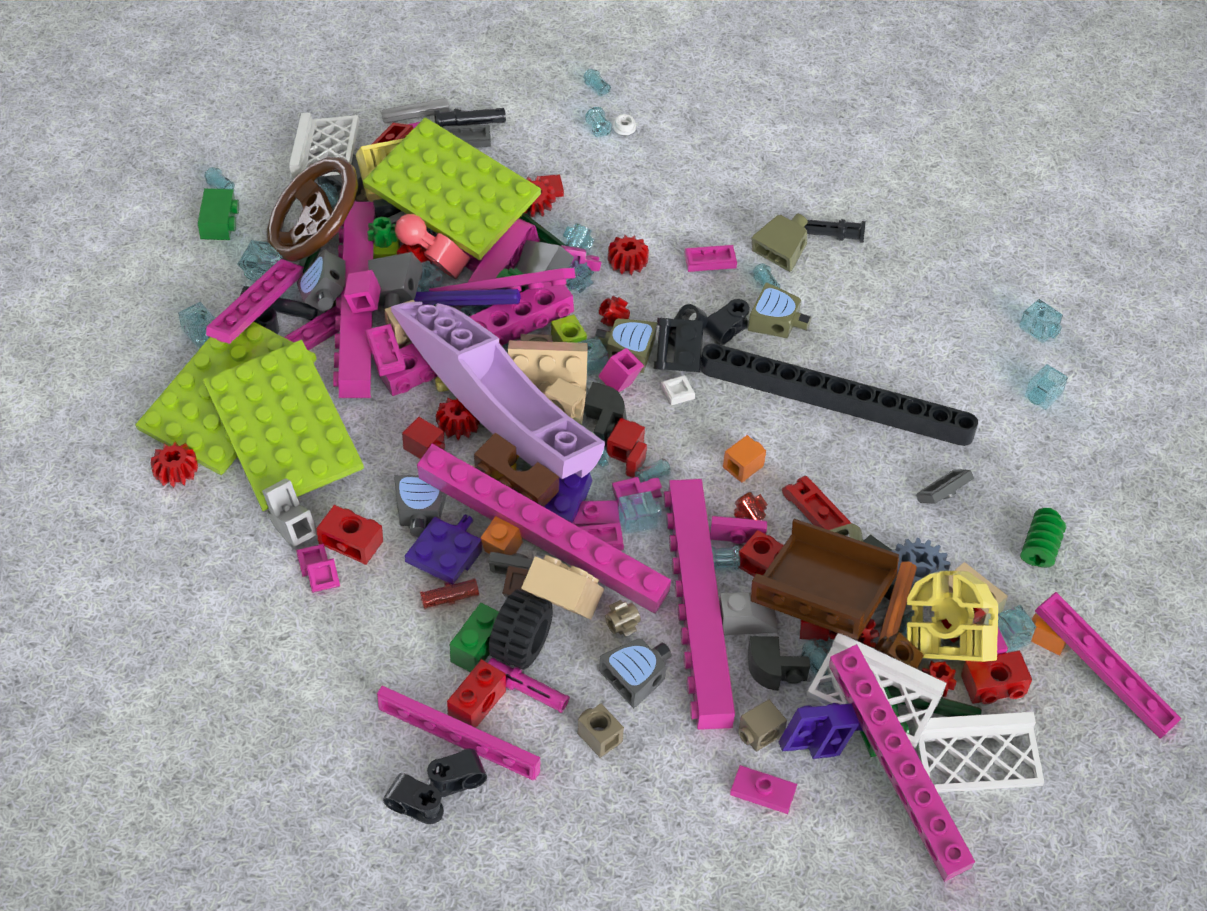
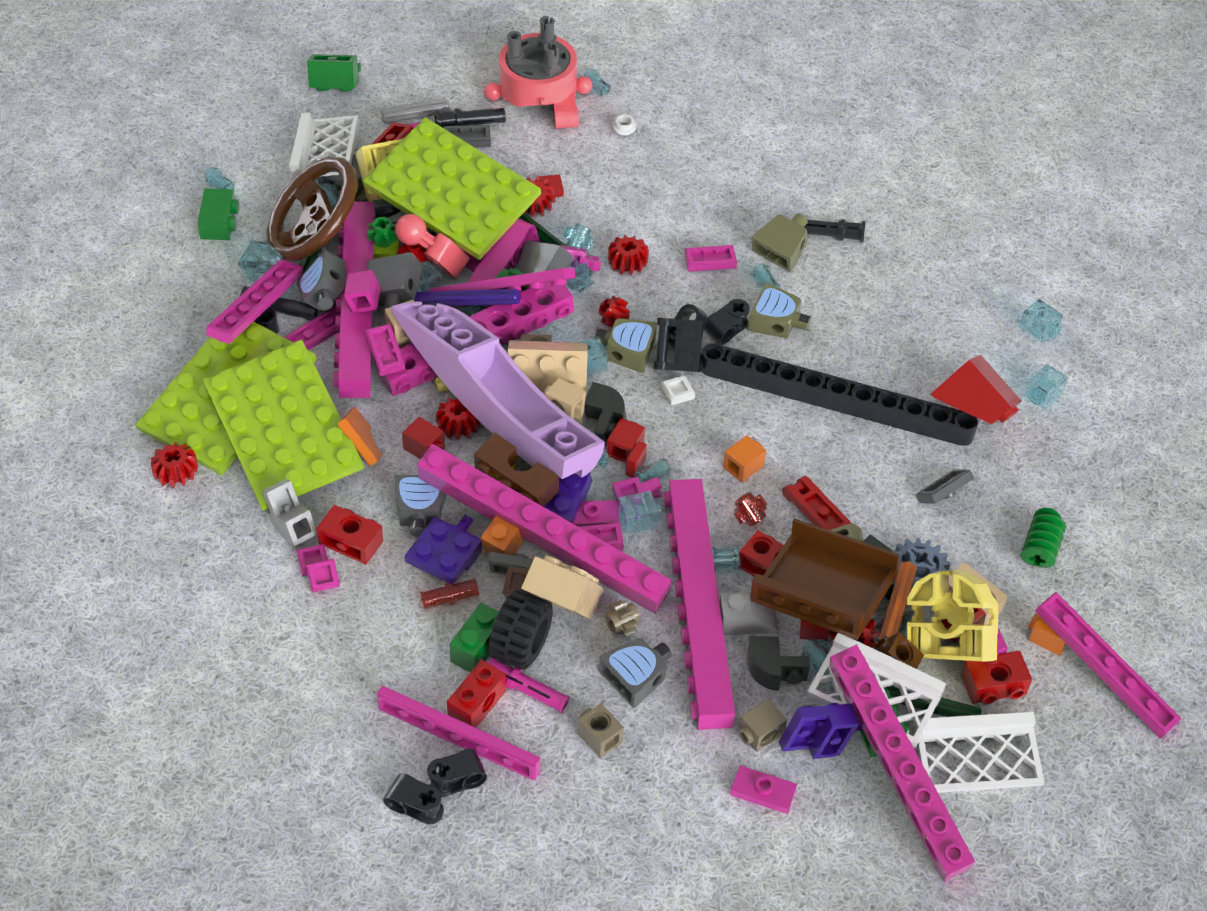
clear light blue brick [178,302,215,348] -> none
lime brick [551,314,587,343] -> none
clear light blue bush [585,107,612,137] -> none
dark pink brick [598,348,644,392] -> none
dark pink plate [710,516,767,544] -> none
red gear [922,661,957,697] -> none
clear light blue brick [998,605,1036,653] -> none
none -> green brick [307,54,361,92]
none -> orange tile [338,406,383,466]
none -> piece [484,16,593,129]
none -> red slope [931,355,1022,424]

